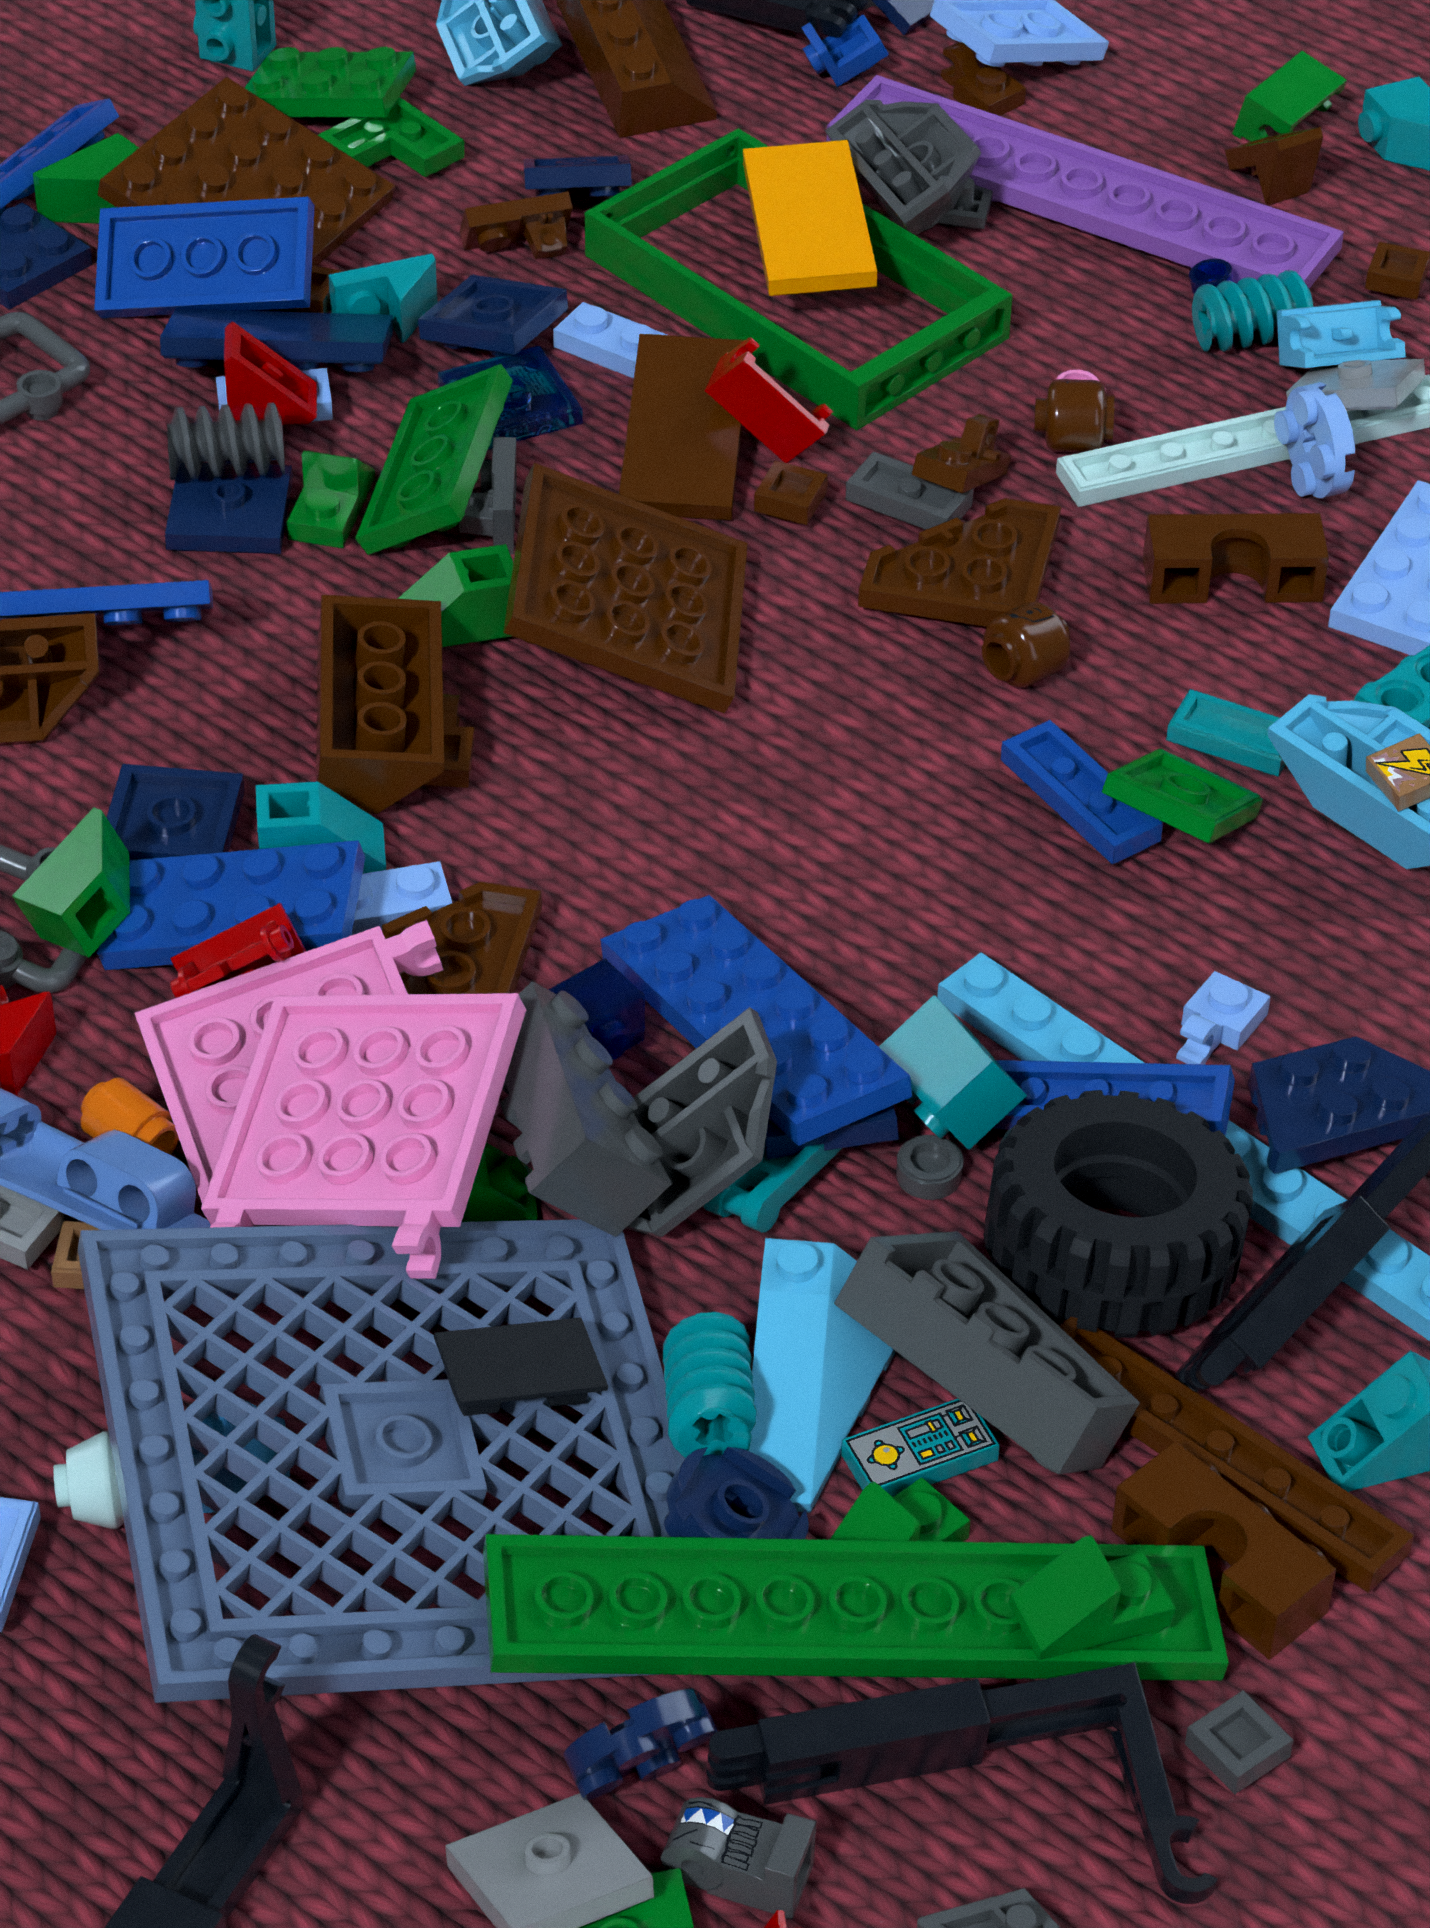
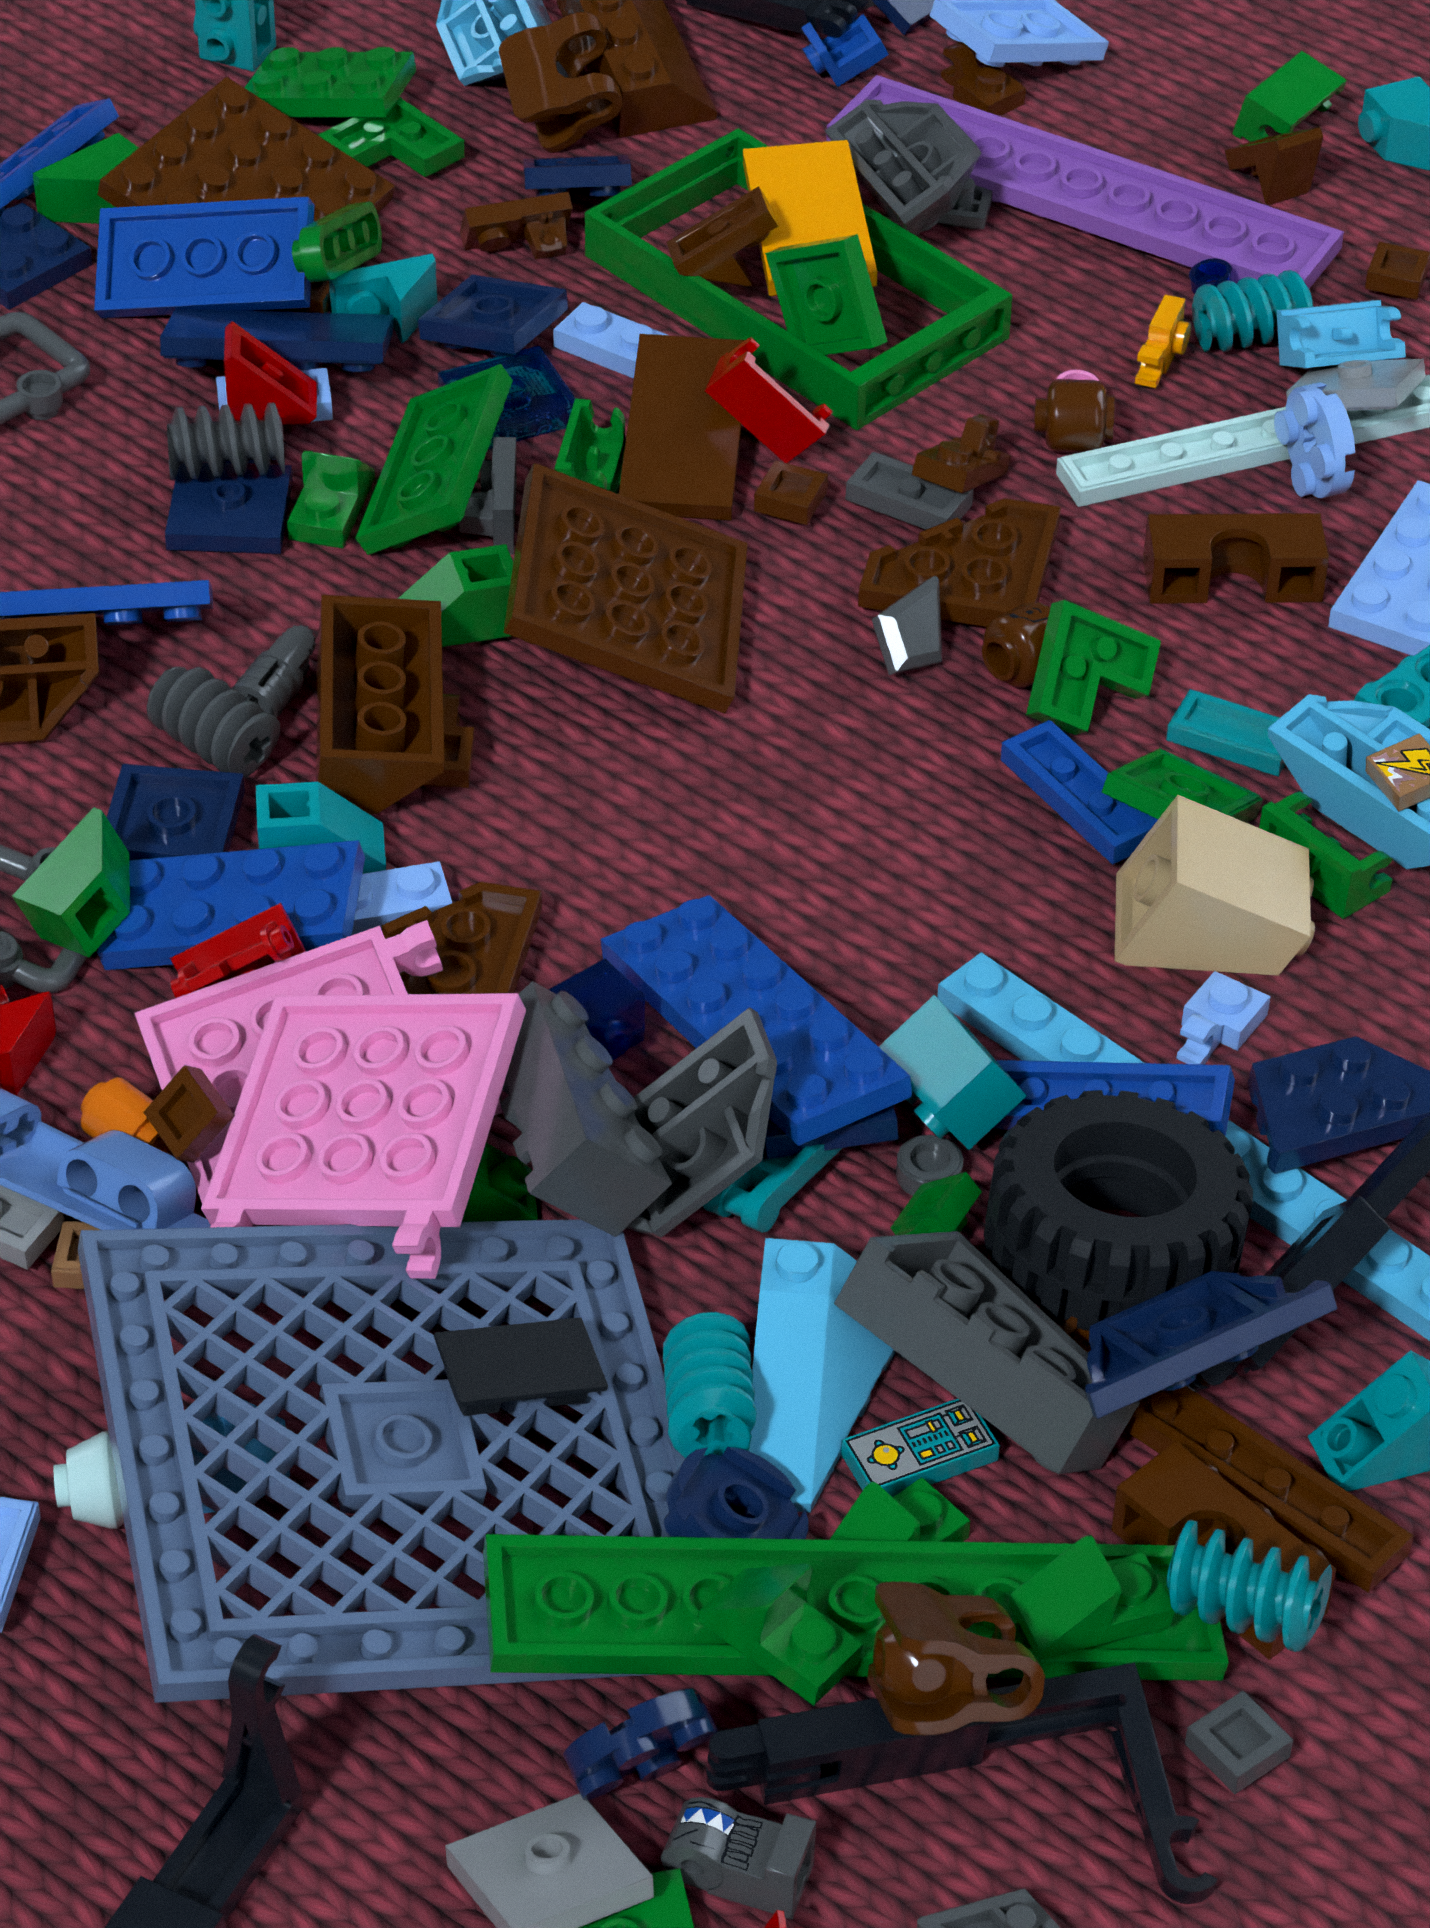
none -> reddish brown plate [143,1065,235,1162]
none -> dark grey piece [146,666,280,778]
none -> dark grey hinge [231,624,316,718]
none -> green plate [292,201,382,283]
none -> reddish brown piece [499,12,623,153]
none -> green hinge [554,398,625,494]
none -> reddish brown slope [666,186,779,286]
none -> green slope [697,1564,864,1706]
none -> green plate [765,234,888,355]
none -> reddish brown piece [867,1582,1045,1735]
none -> dark grey piece [871,576,942,675]
none -> green plate [890,1172,982,1235]
none -> green plate [1026,600,1161,735]
none -> dark blue wing [1085,1271,1338,1419]
none -> tan slope [1114,795,1315,976]
none -> light orange plate [1135,294,1191,389]
none -> teal piece [1167,1519,1332,1652]
none -> green hinge [1259,791,1393,919]

